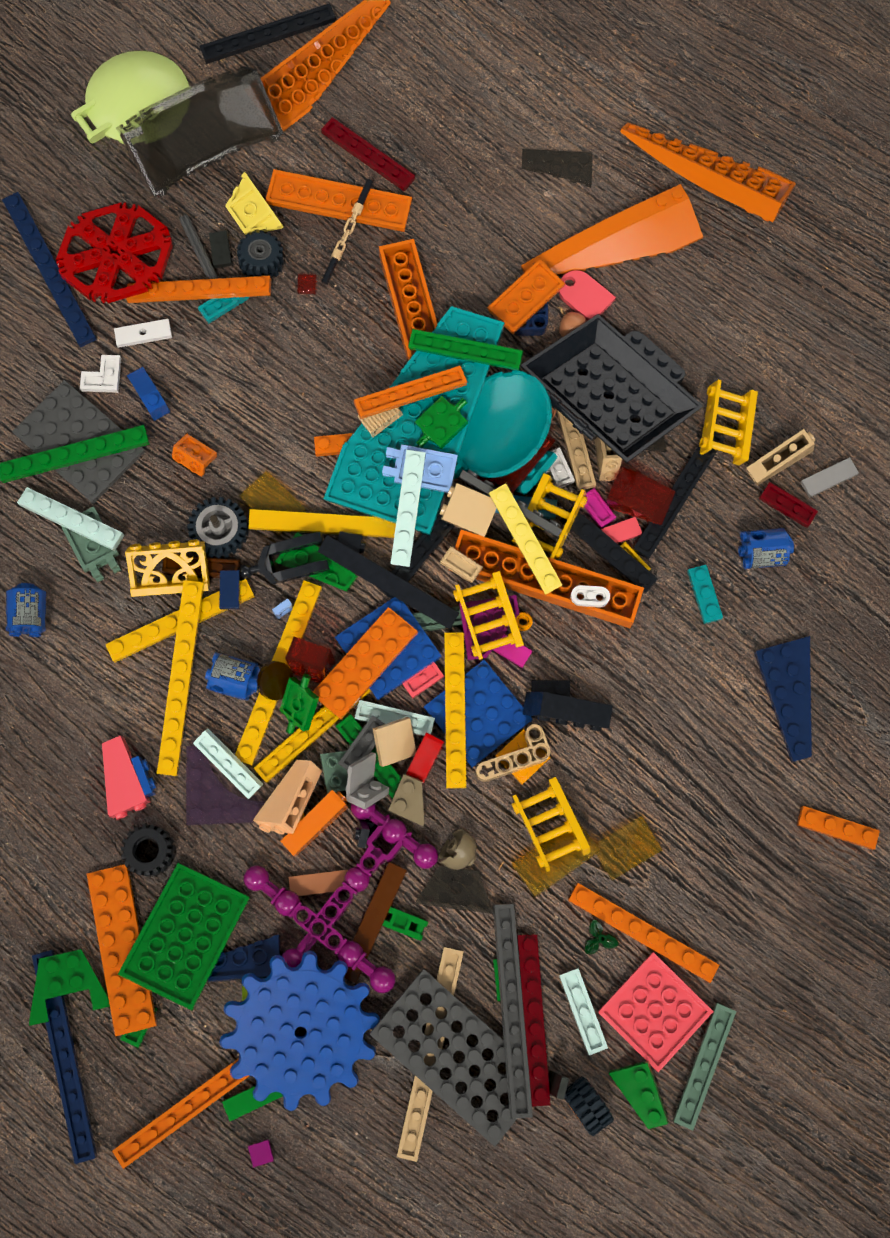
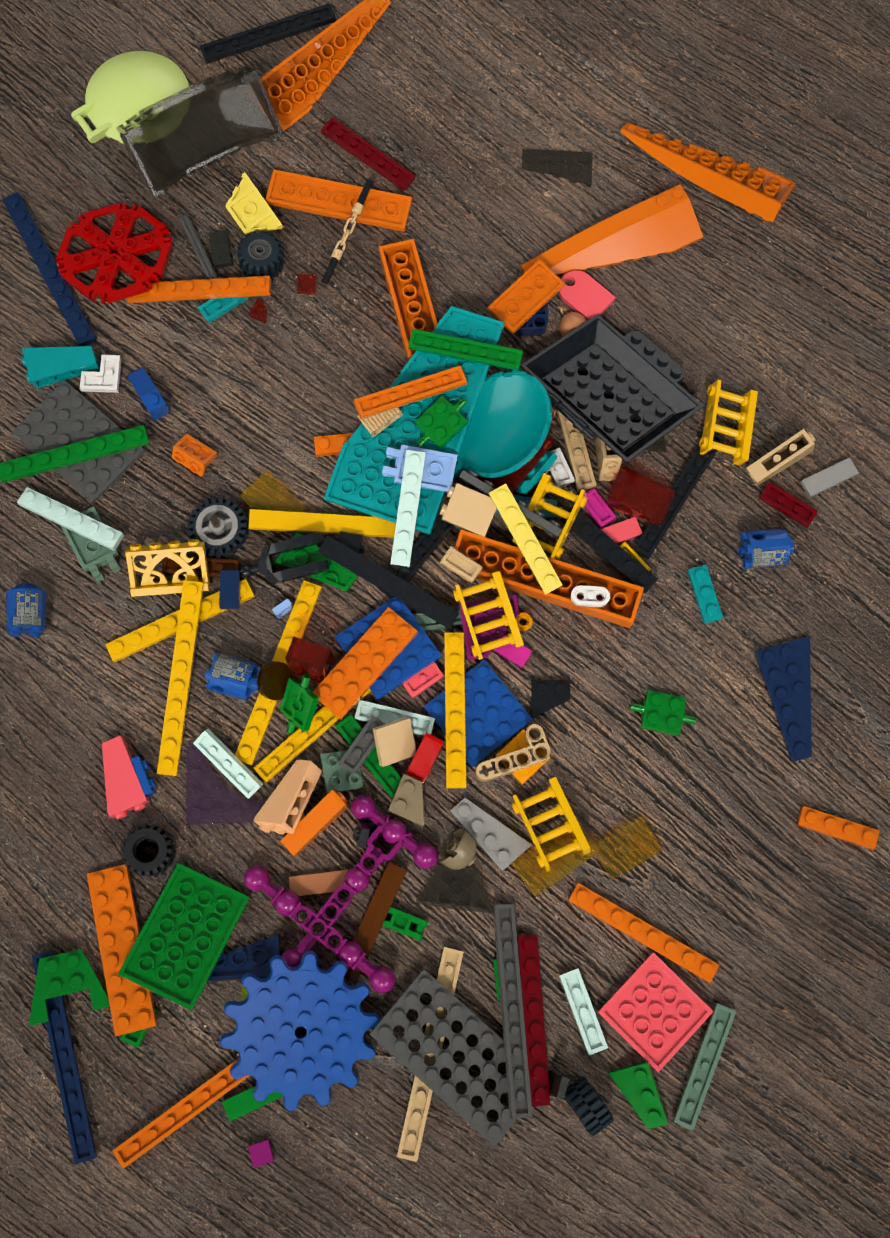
white tile [114,319,172,348] -> none
light grey bracket [346,752,389,810] -> none
black wedge [523,692,613,732] -> none
dark green plant [585,919,619,955] -> none
none -> teal slope [21,346,100,389]
none -> clear red tile [249,299,267,324]
none -> light grey wing [450,798,532,871]
none -> green plate [630,690,697,737]

